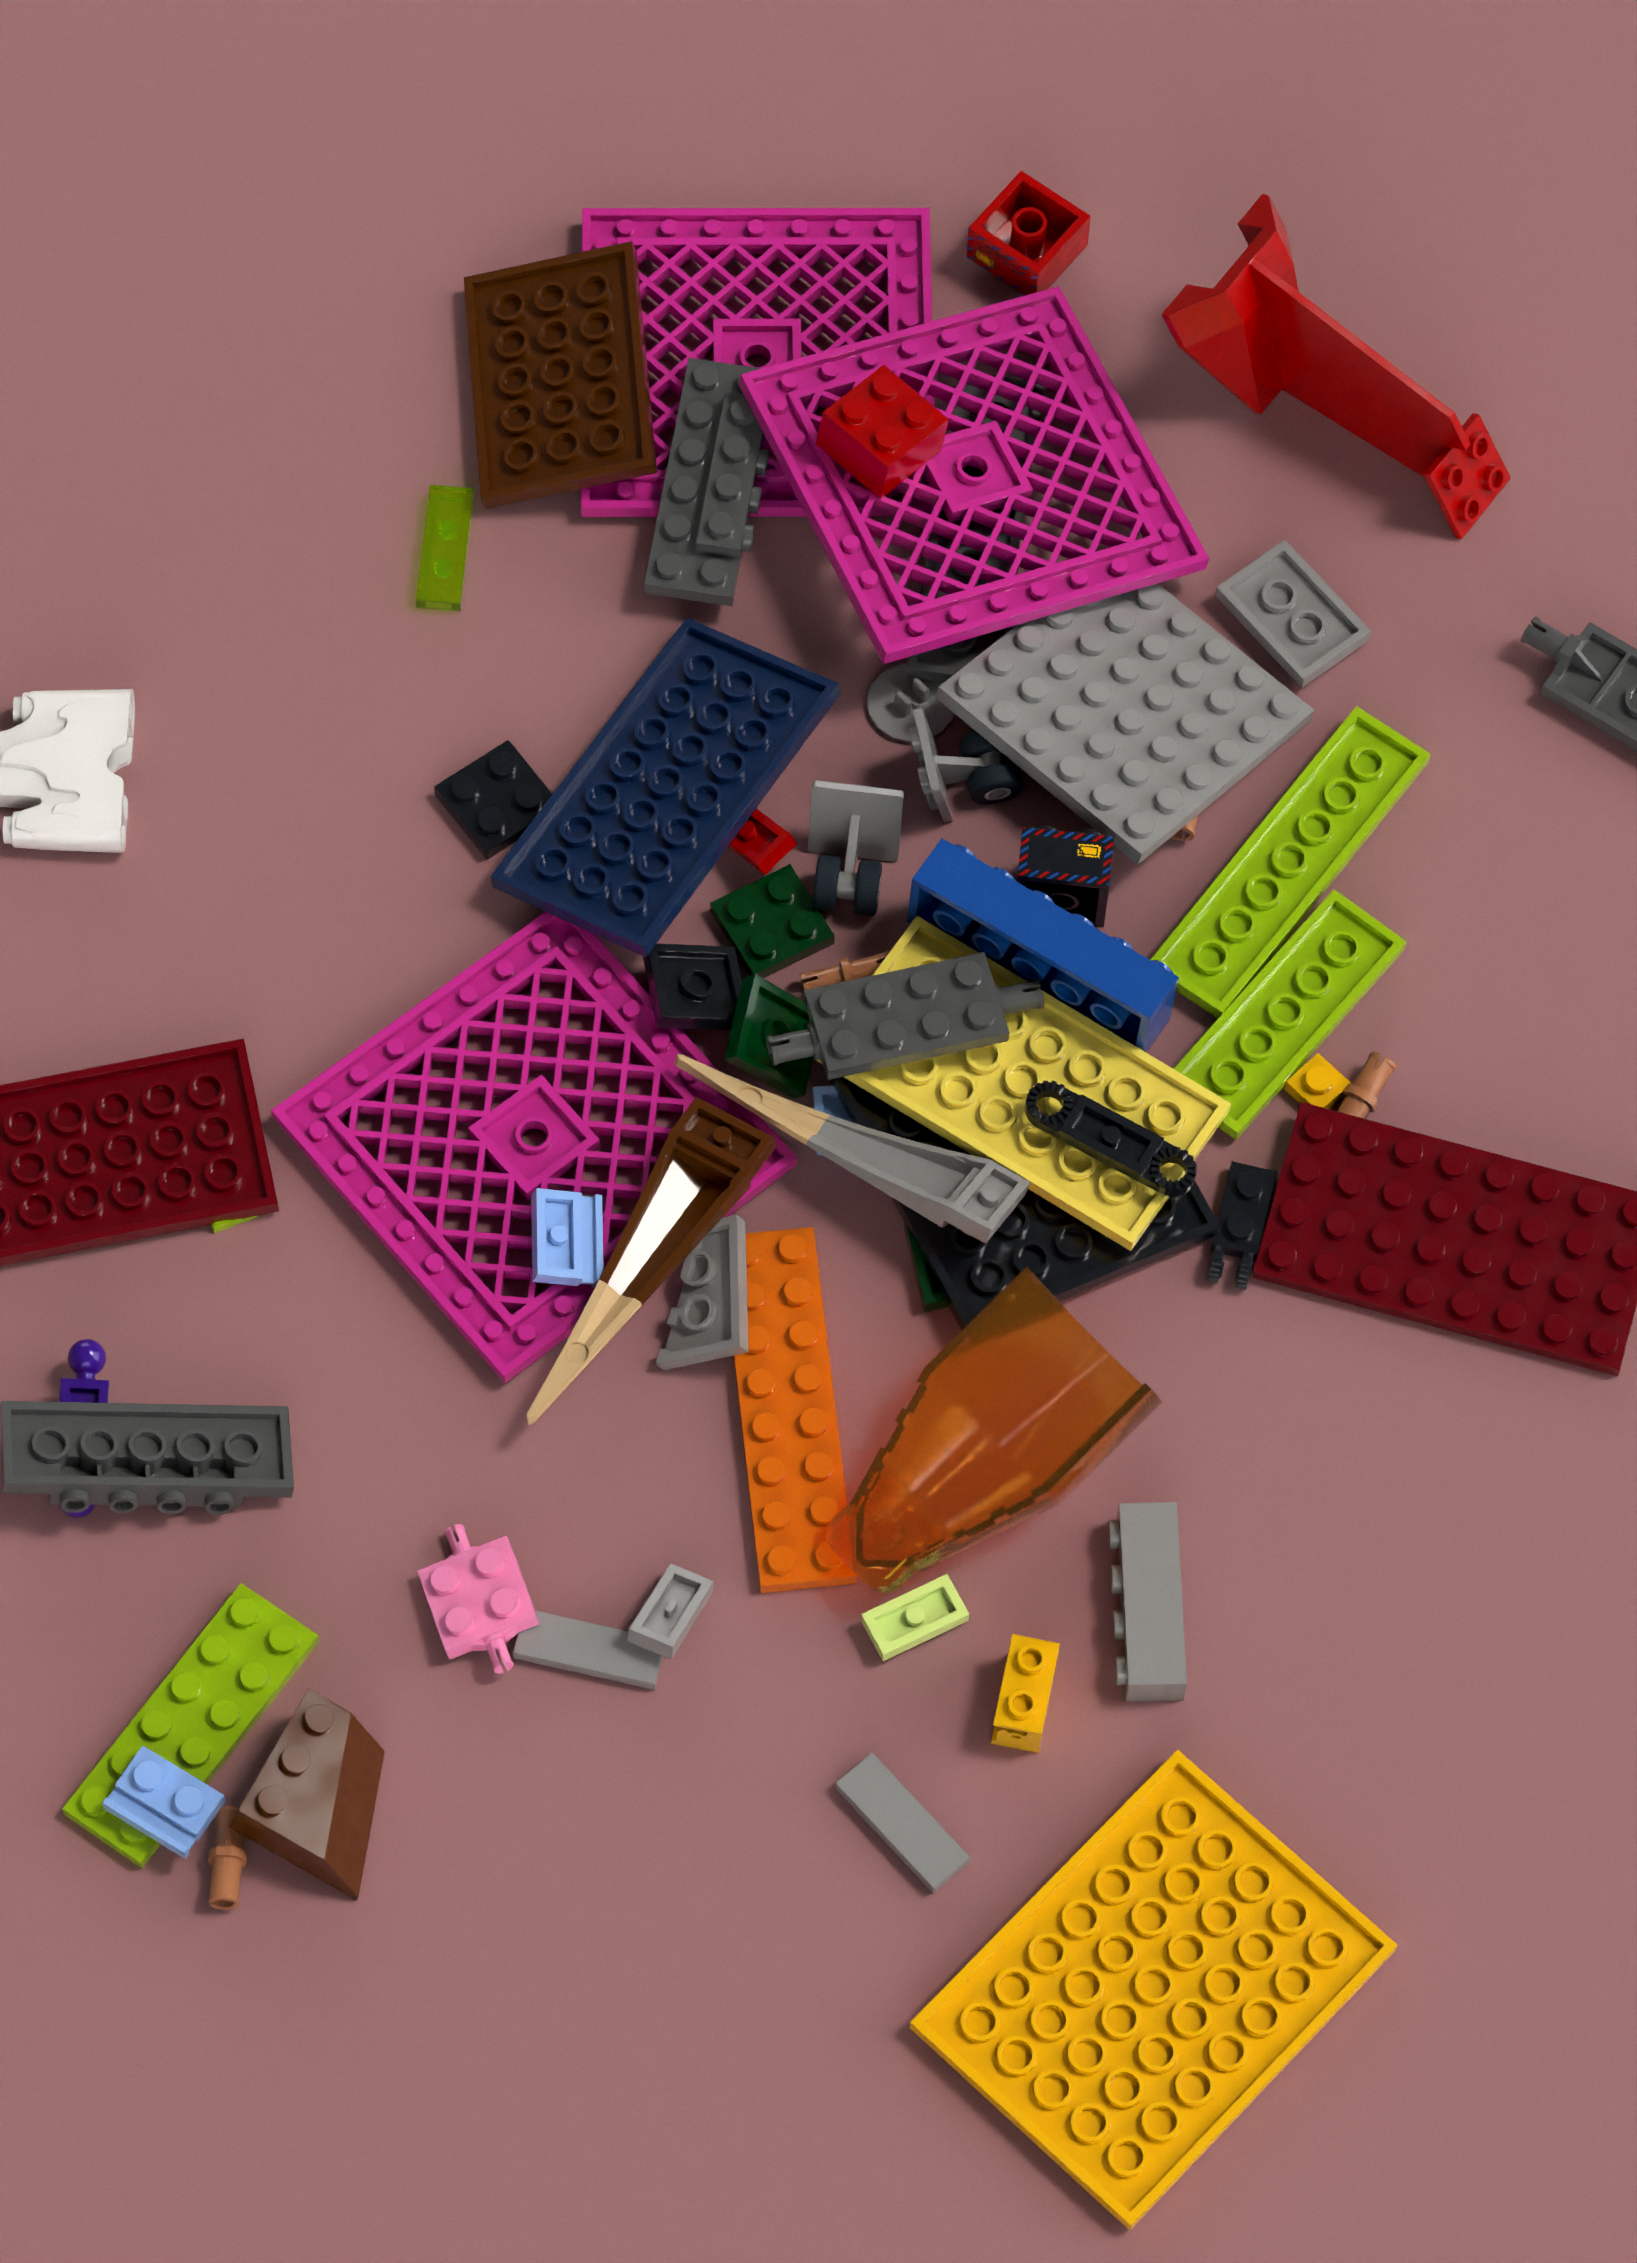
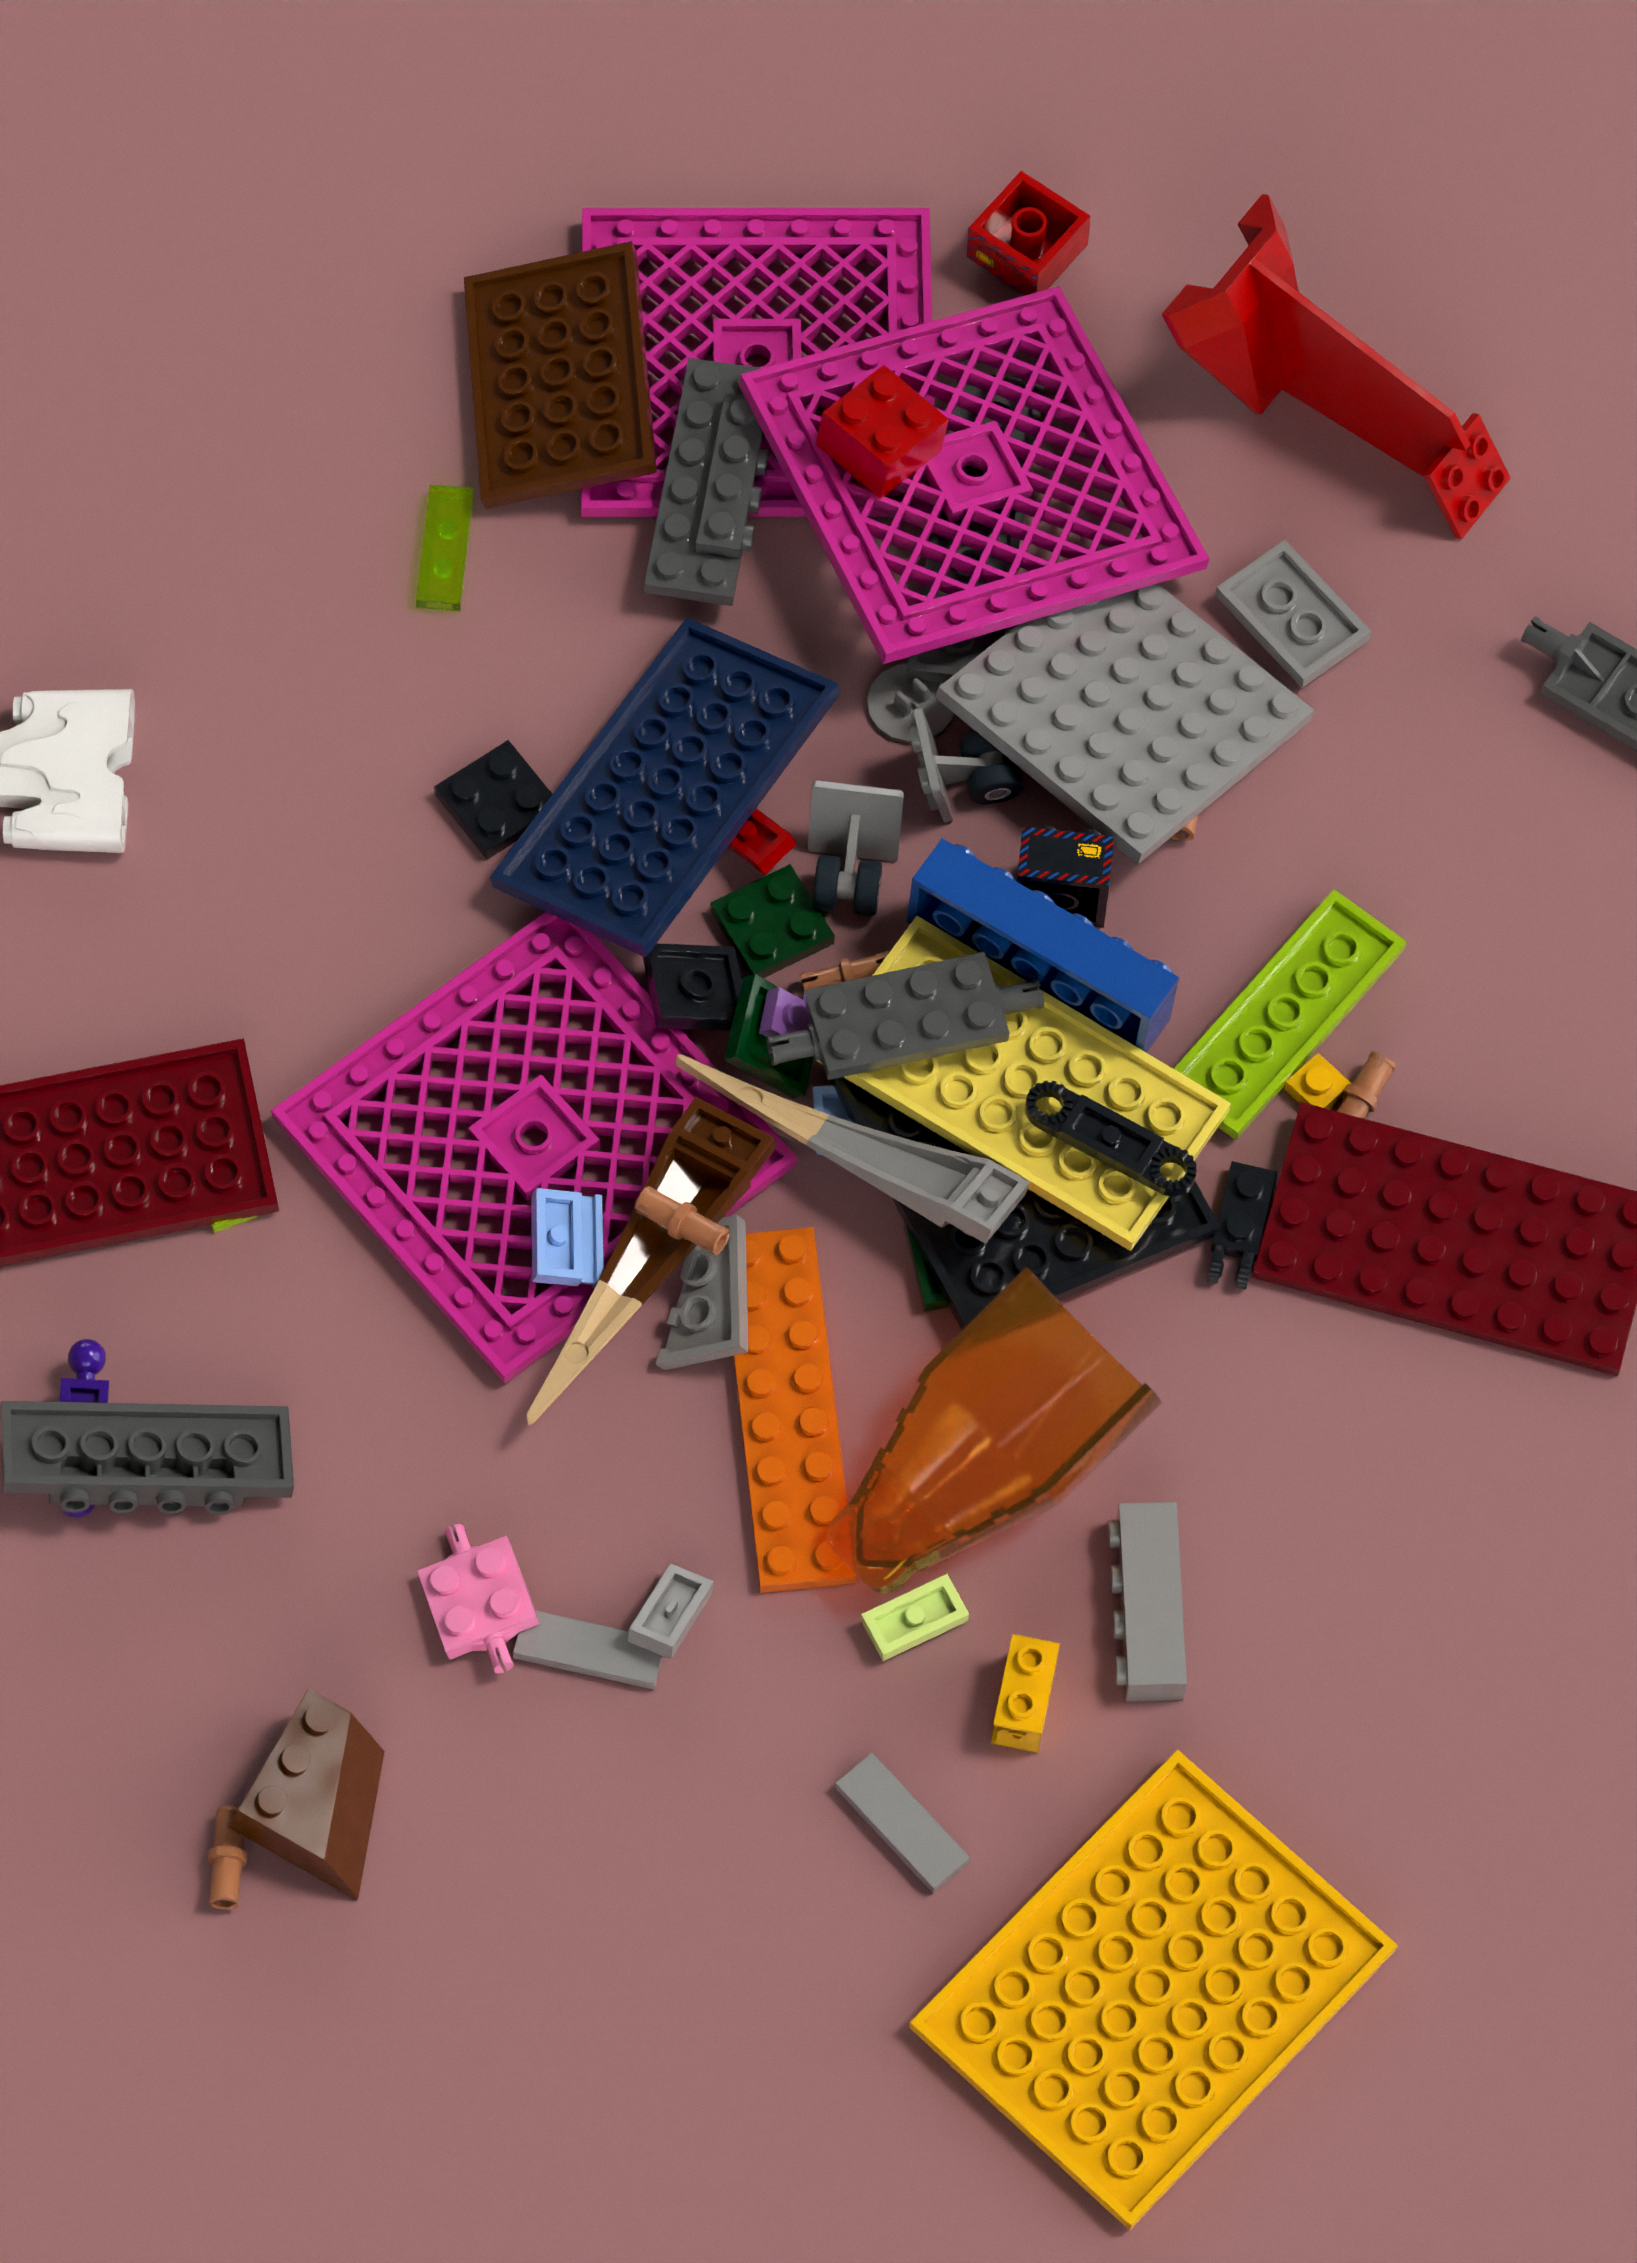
lime plate [62,1583,319,1869] -> none
light blue plate [102,1745,226,1859] -> none
lime plate [1150,706,1431,1018] -> none
none -> nougat pin [635,1186,729,1256]
none -> medium lavender plate [759,987,809,1037]

